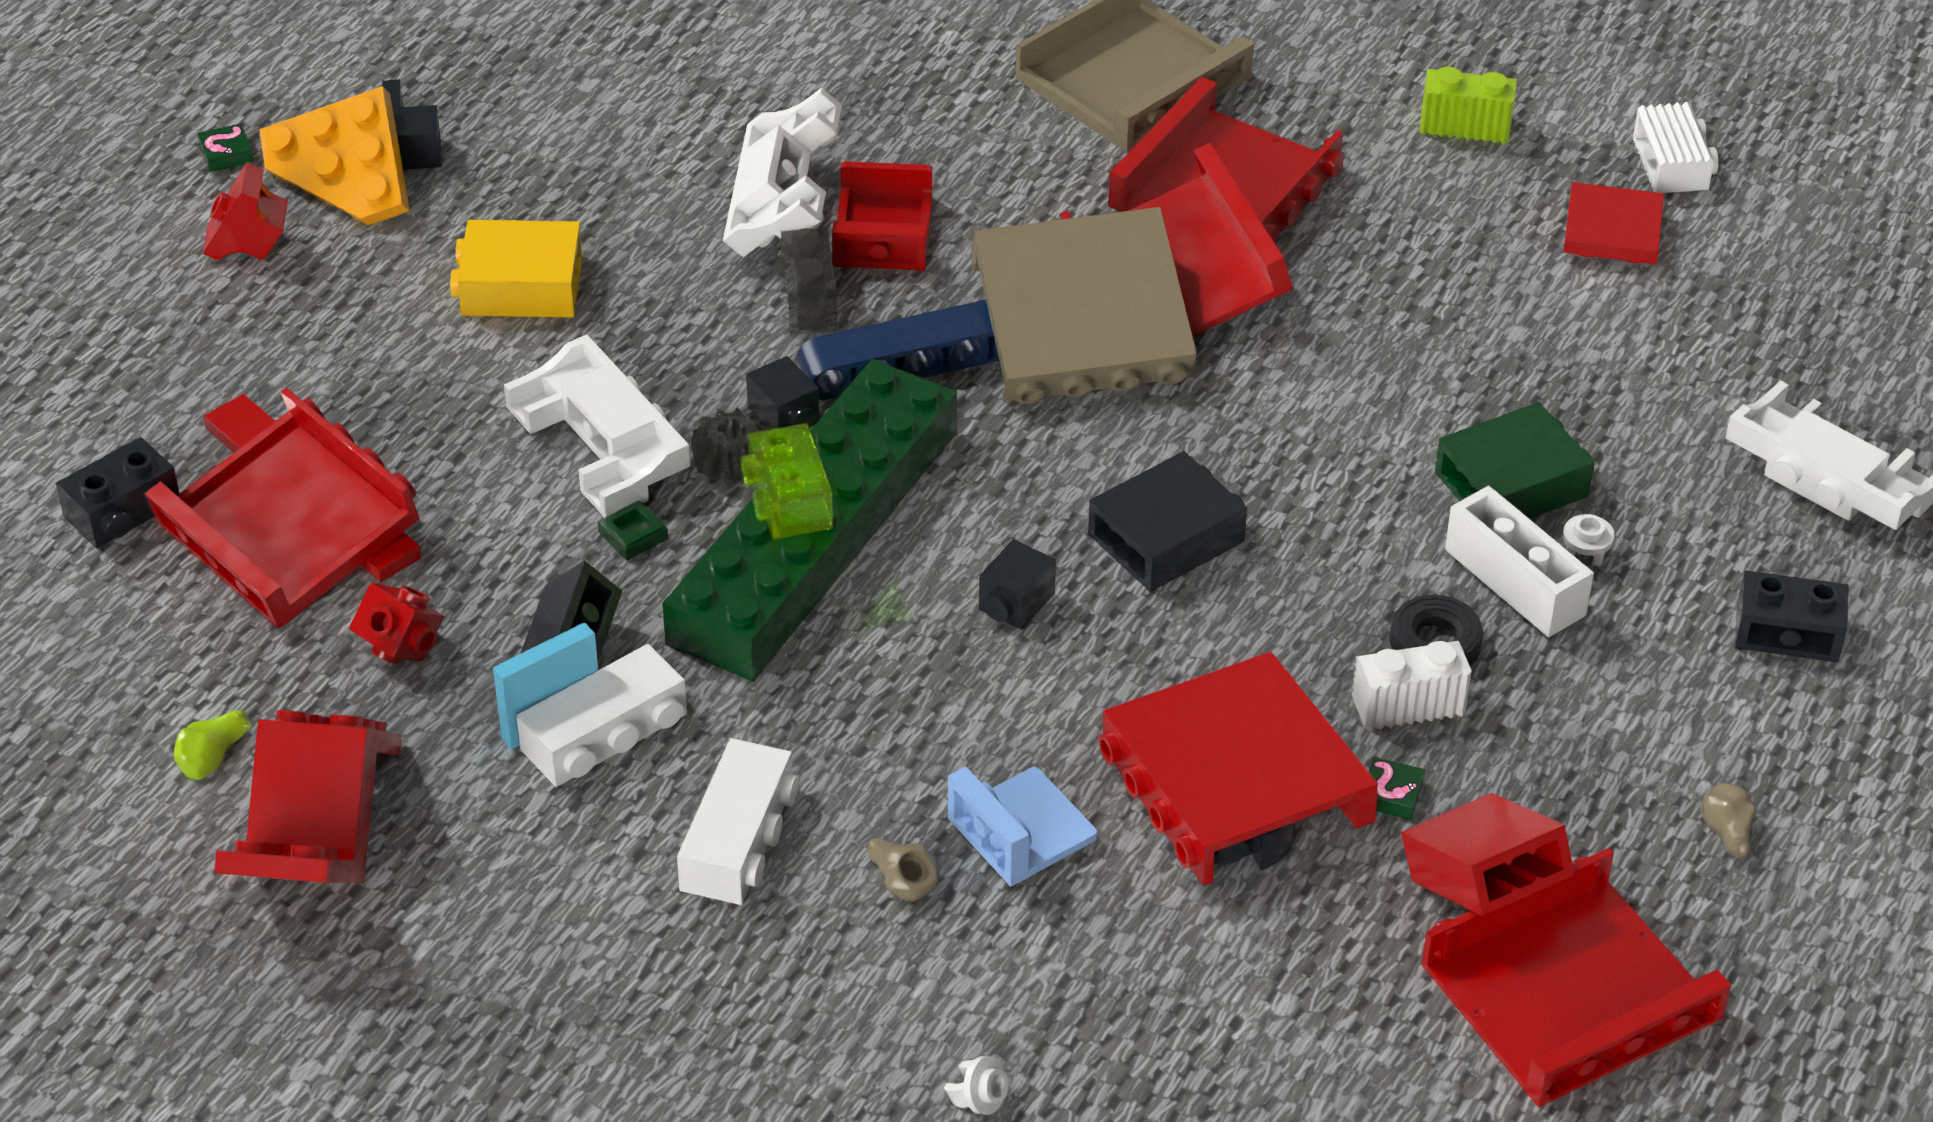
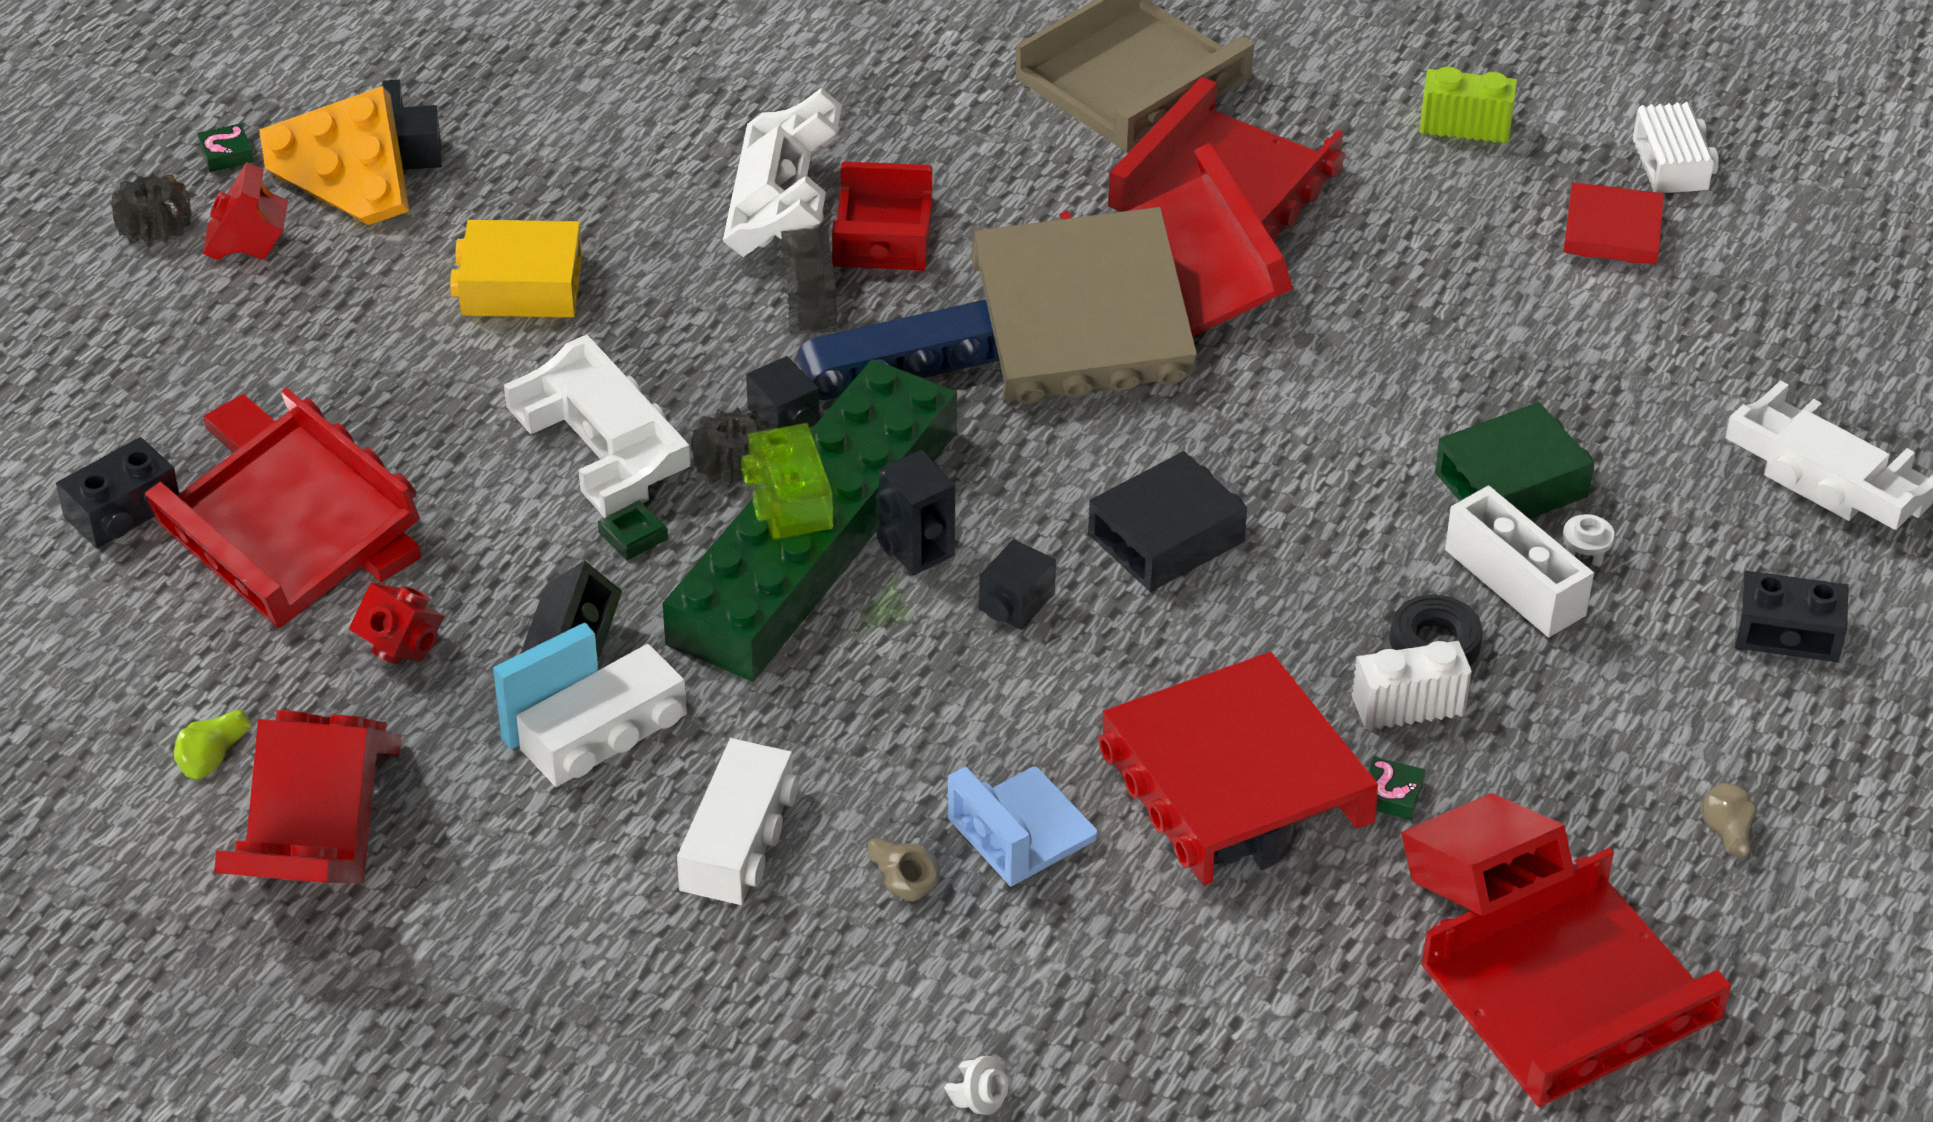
none -> clear smoke gear [111,171,192,247]
none -> black brick [876,450,956,576]

